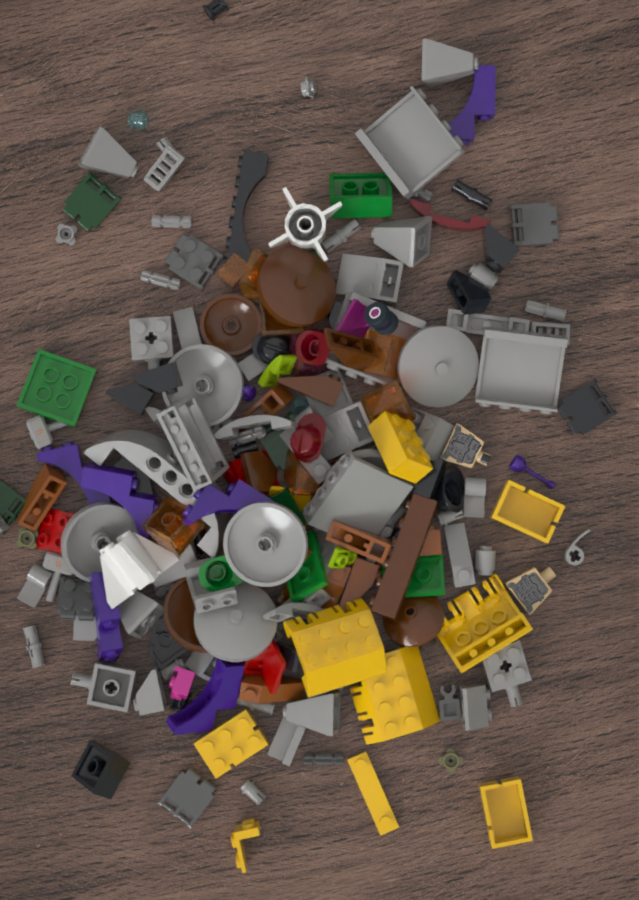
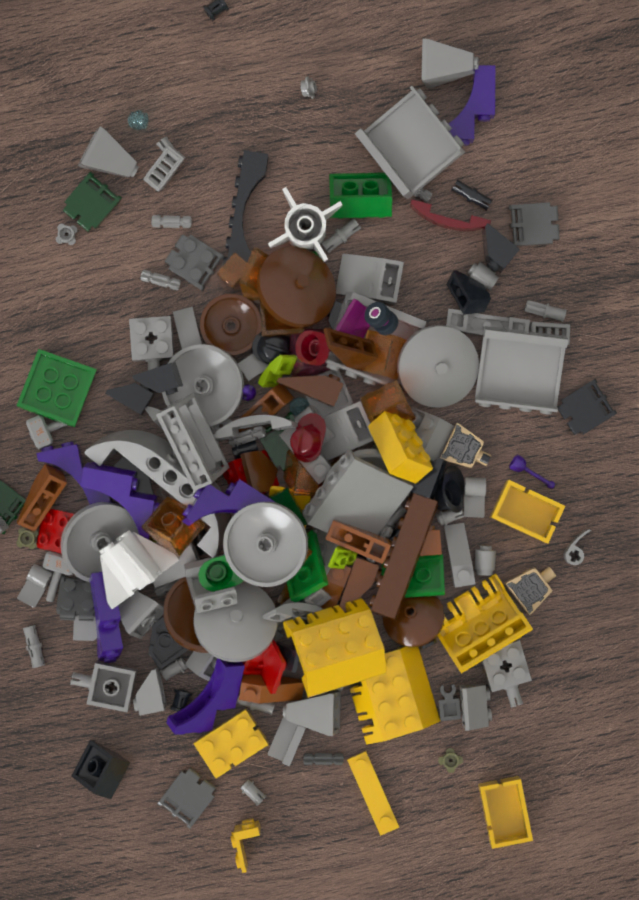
dark pink brick [168,666,195,701] -> none
light grey slope [371,216,432,268] -> none

